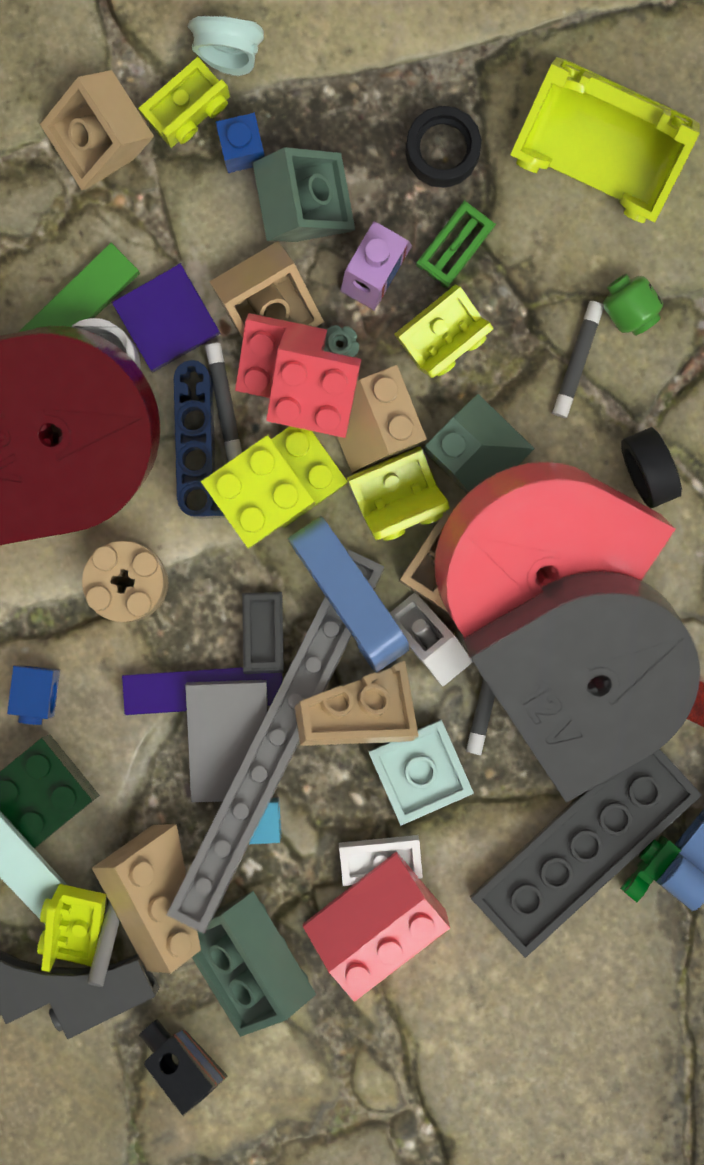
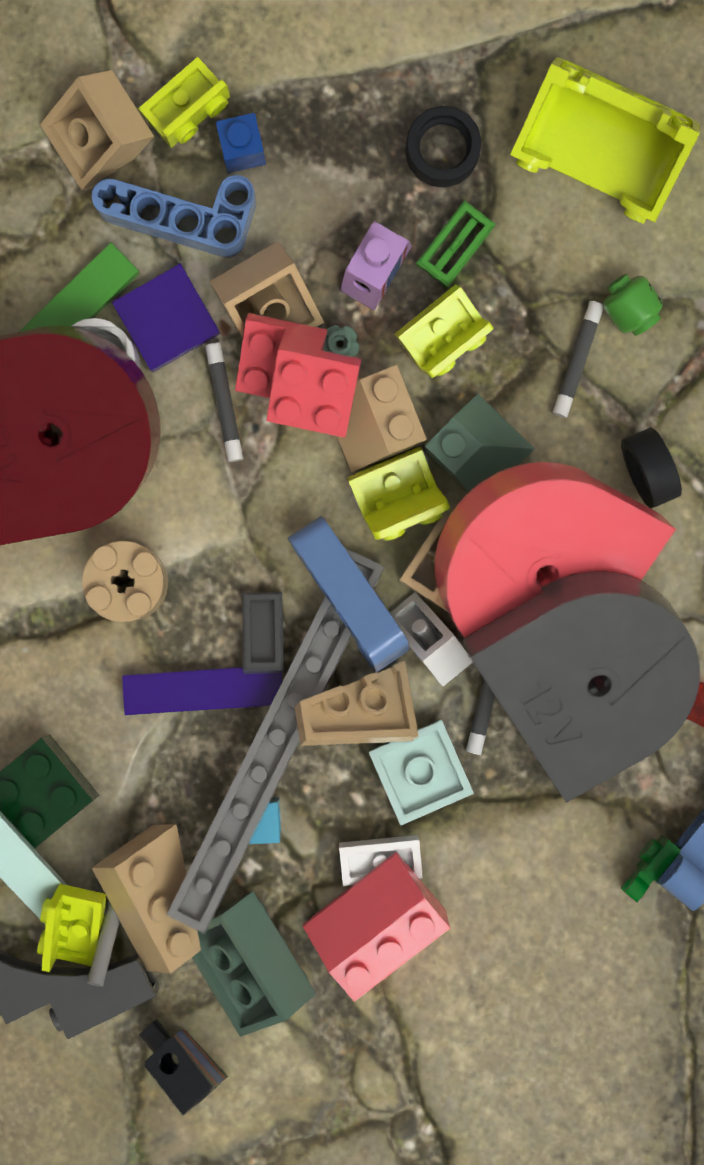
blue brick [7,665,60,725] -> none
dark blue beam [173,360,226,519] -> none
light grey tile [186,680,268,802] -> none
light aqua hat [187,16,264,76] -> none
neon yellow bracket [201,426,348,549] -> none
sand green slope [253,147,355,242] -> none
dark grey plate [470,749,702,958] -> none
none -> medium blue beam [91,175,256,258]

